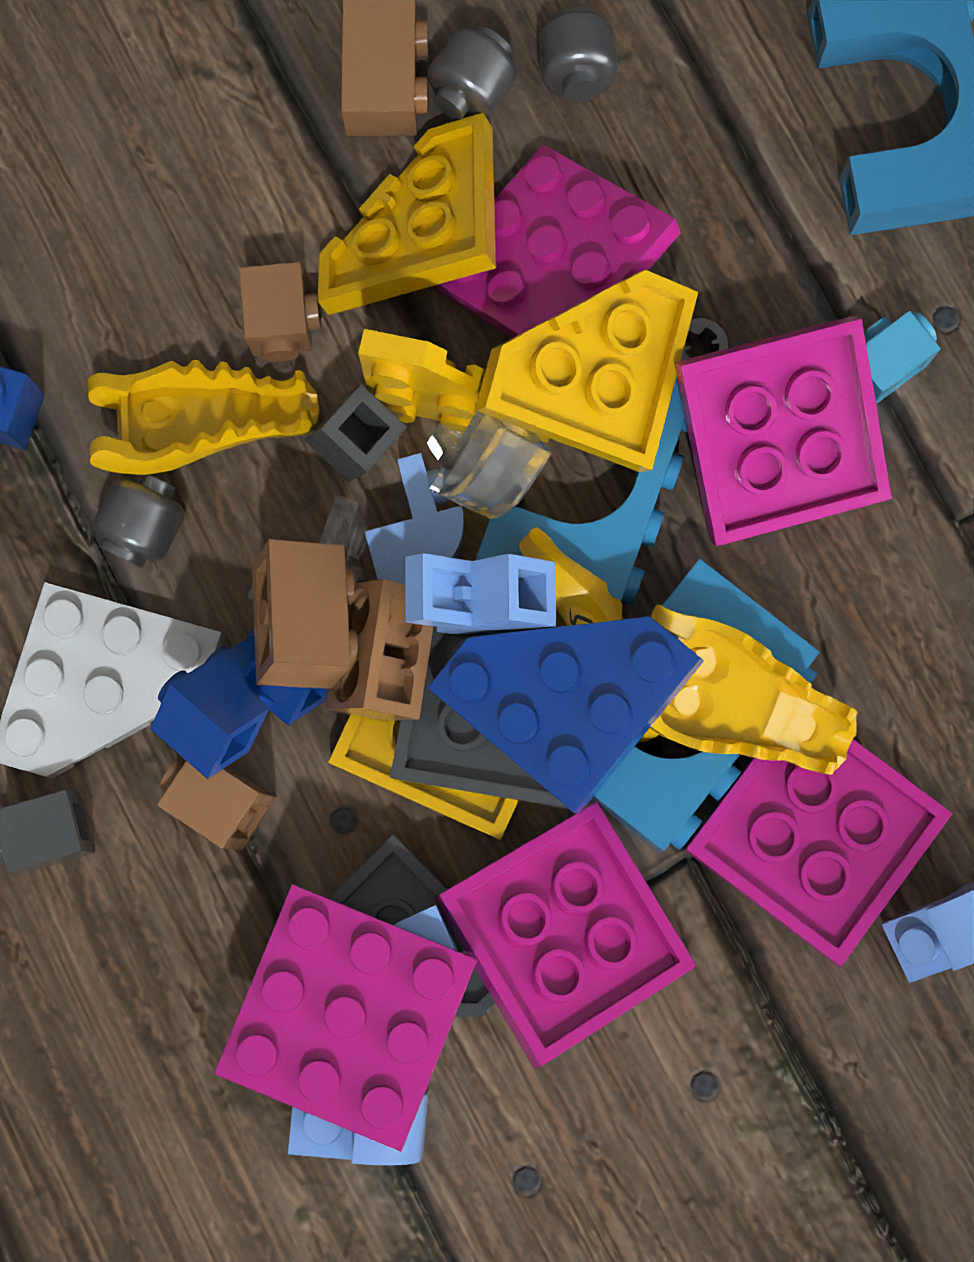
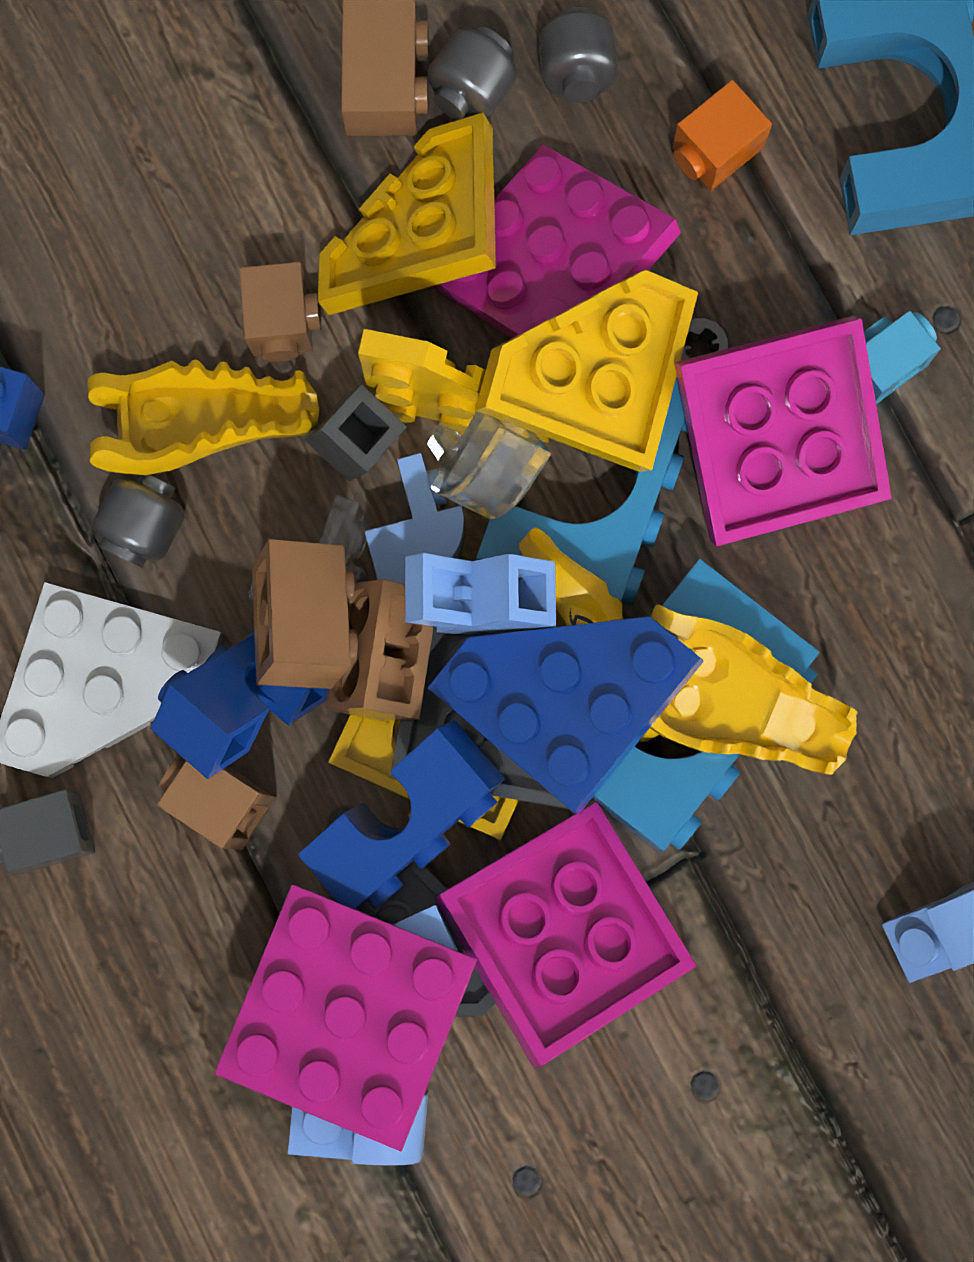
dark pink plate [684,739,953,967] -> none
none -> blue arch [298,720,505,910]
none -> orange brick [672,80,772,191]

